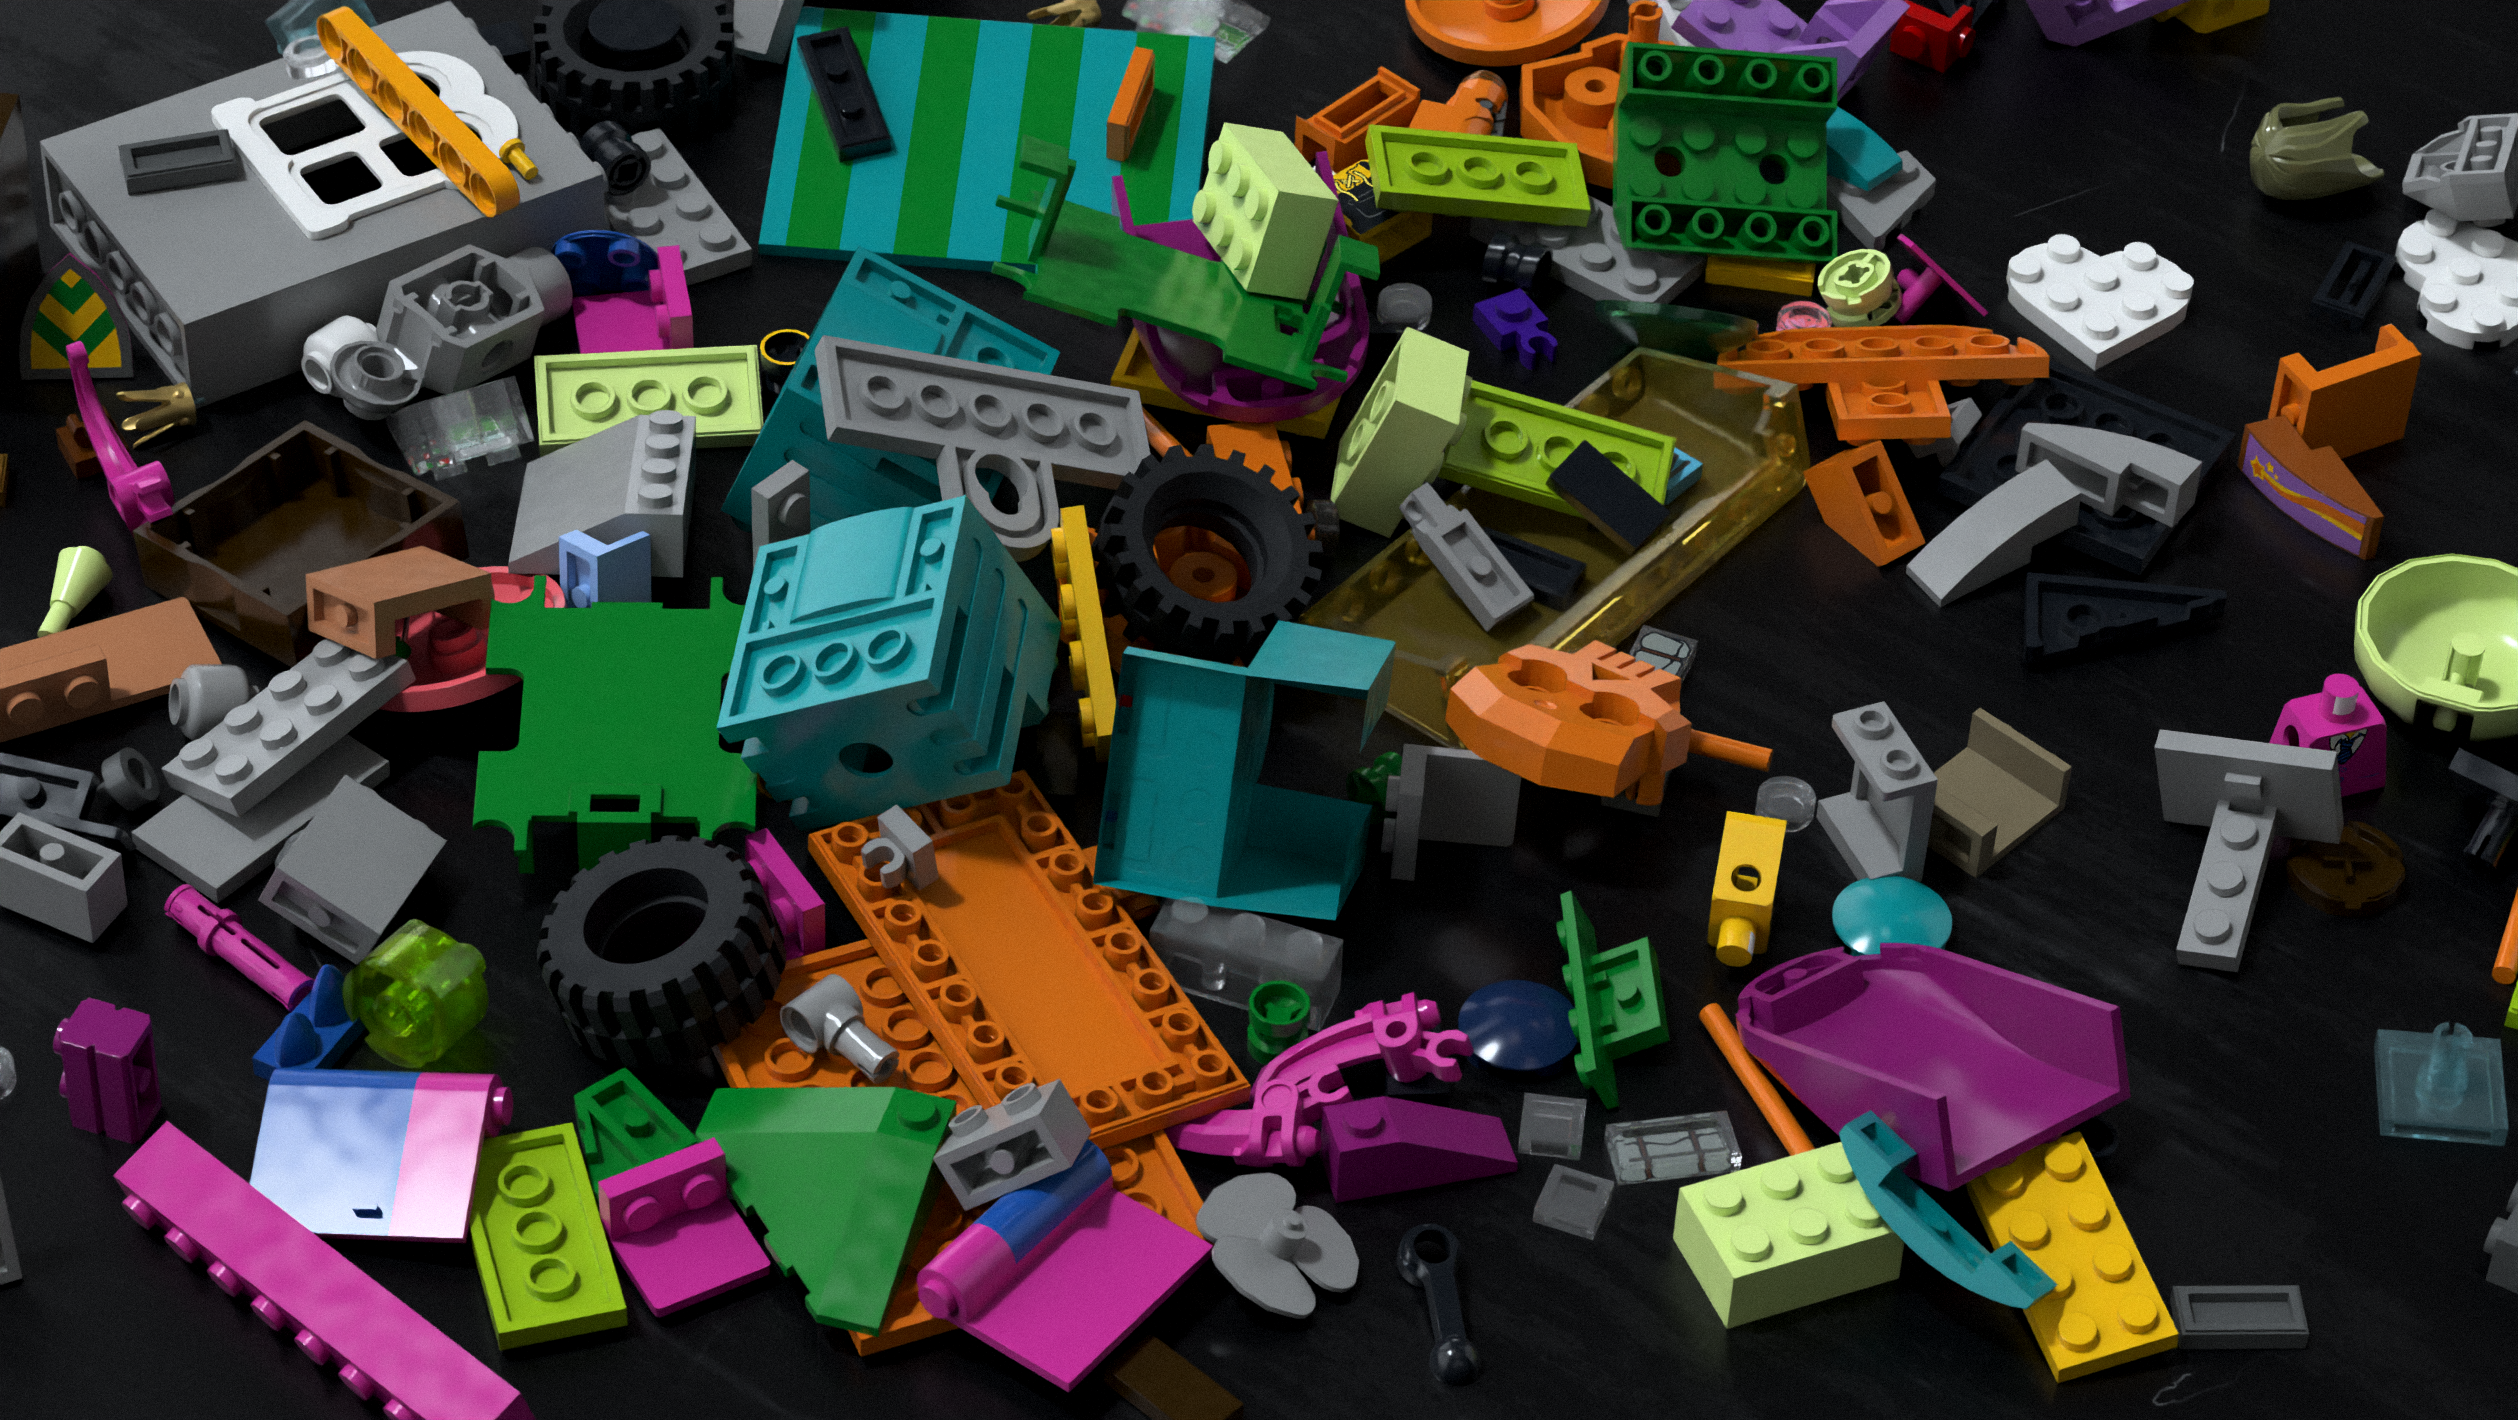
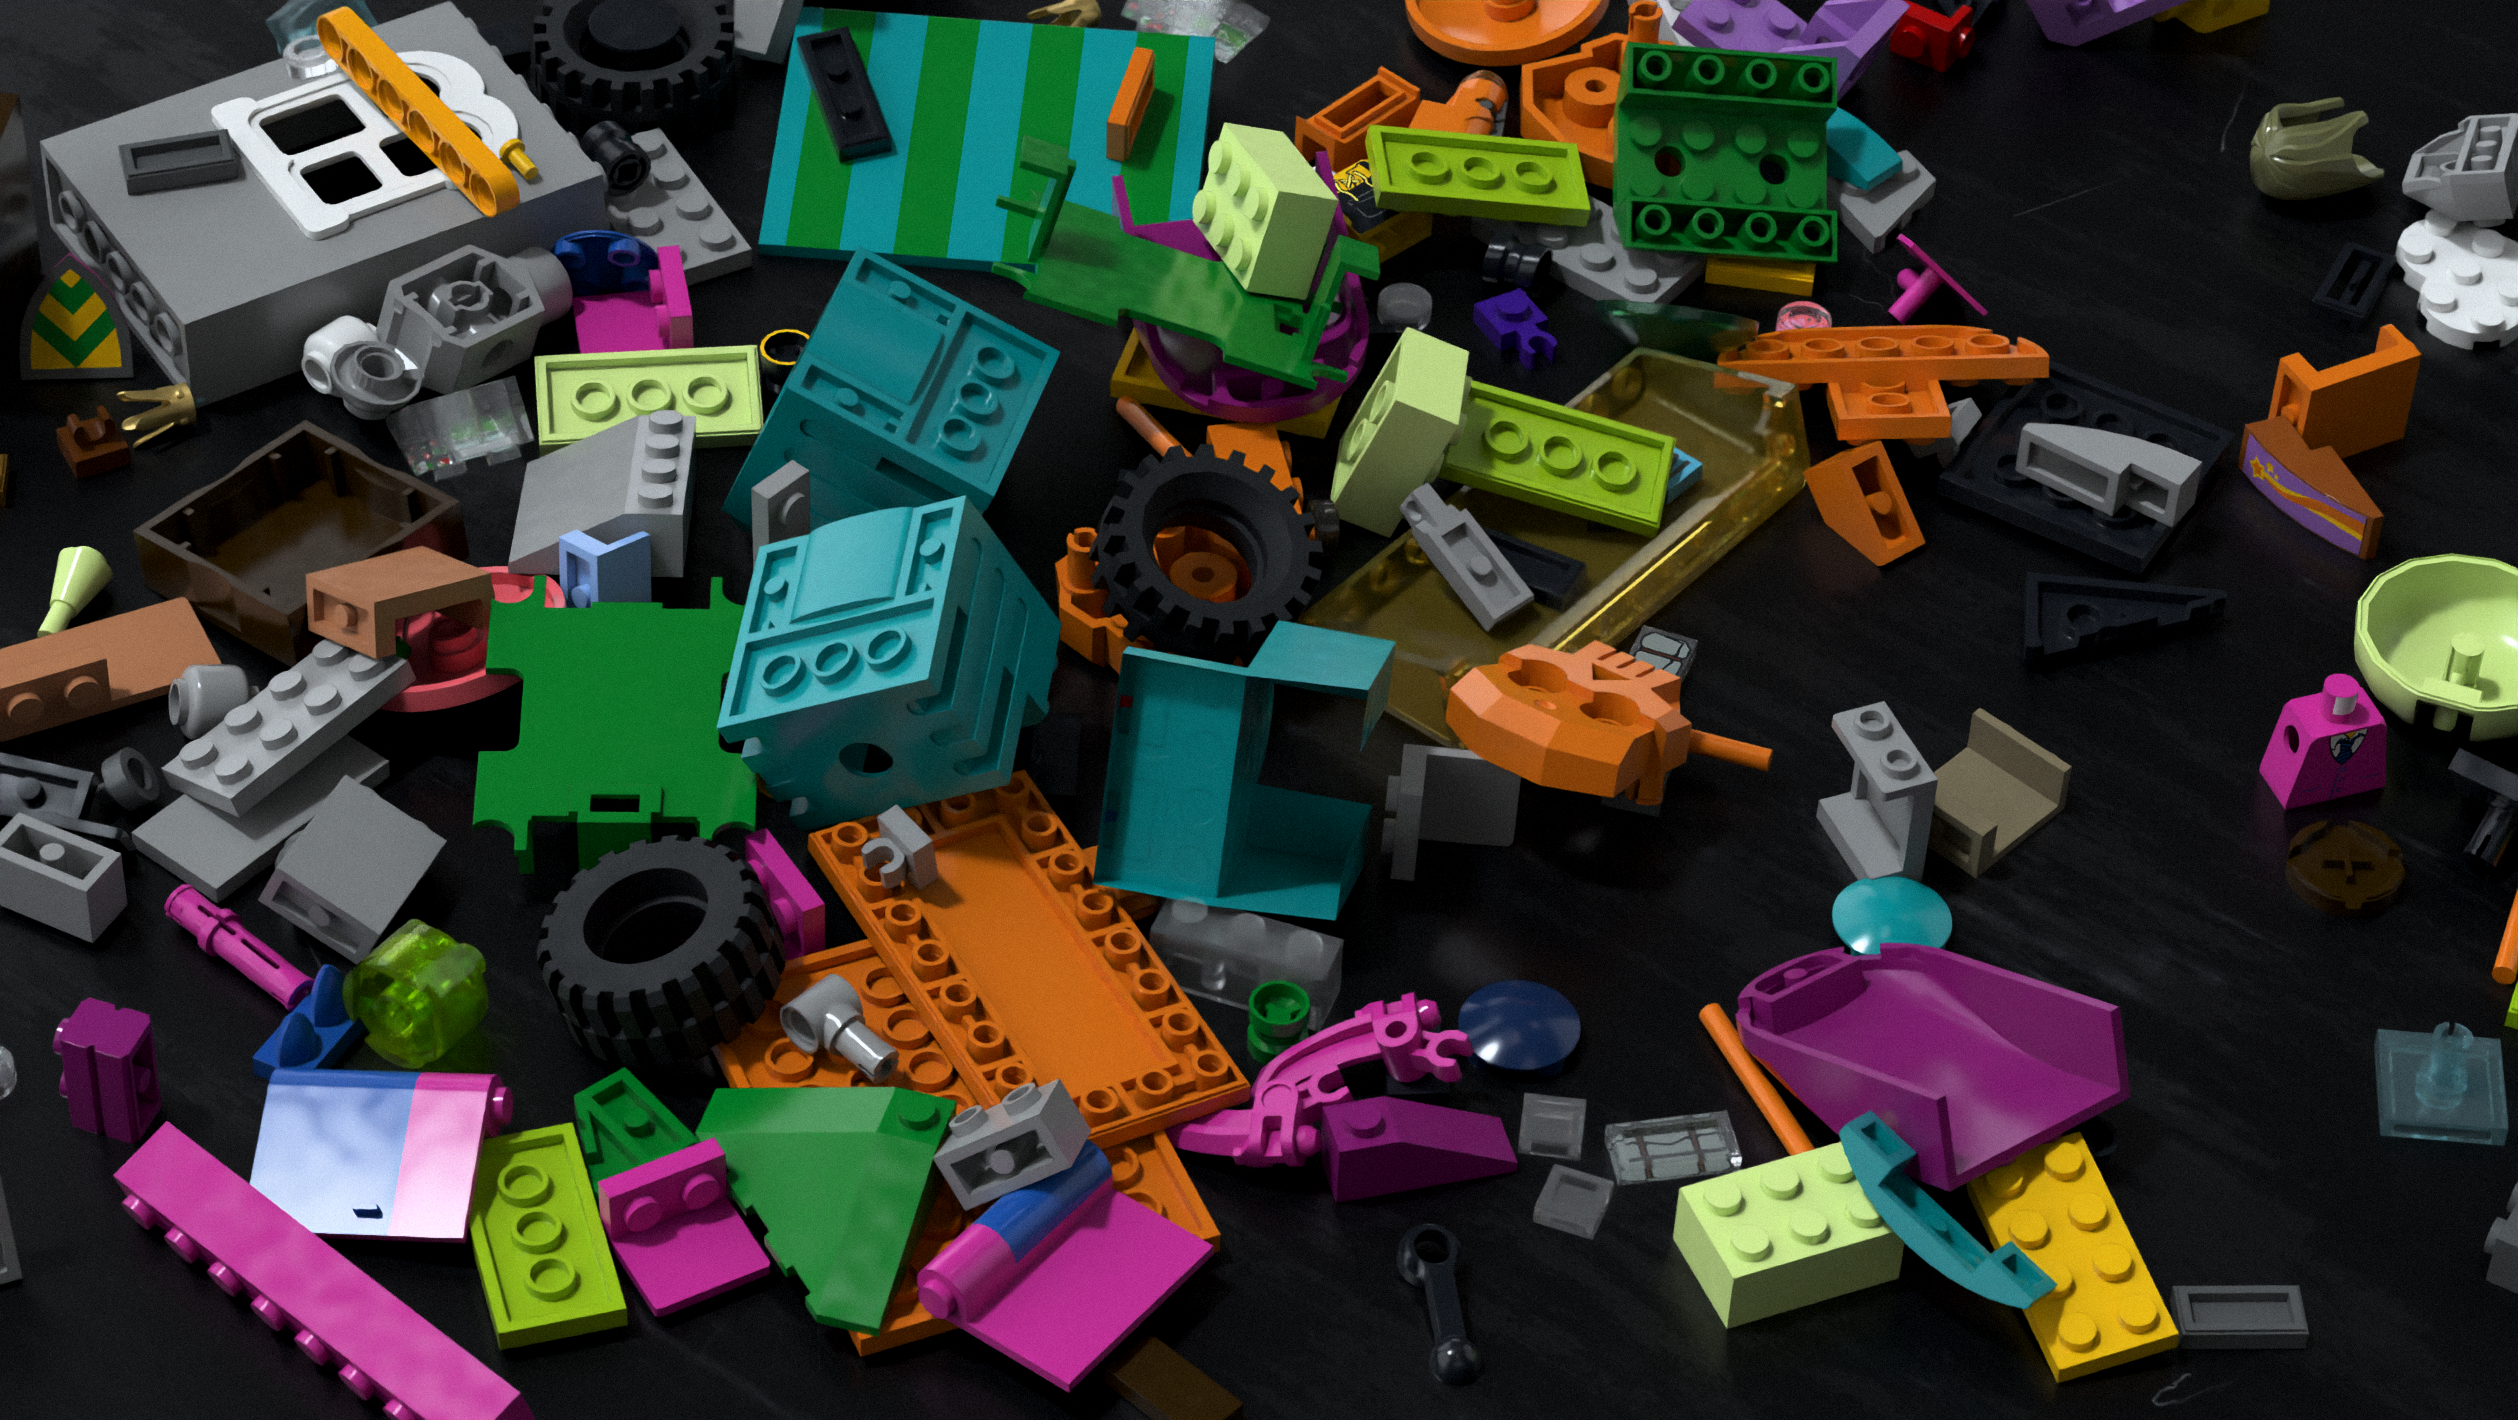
dark pink piece [66,341,175,537] -> none
light grey plate [814,335,1151,562] -> none
yellow plate [1050,505,1116,764] -> none
light grey piece [1196,1173,1359,1319] -> none
green wheel [1346,751,1402,825] -> none
black tile [1546,439,1671,557] -> none
green bracket [1556,891,1670,1110] -> none
yellow torso [1707,811,1787,967] -> none
clear tile [1755,776,1816,832] -> none
yellowish green wheel [1818,249,1902,327] -> none
light grey slope [1906,459,2081,607] -> none
white plate [2006,234,2194,371] -> none
light grey piece [2154,729,2344,972] -> none

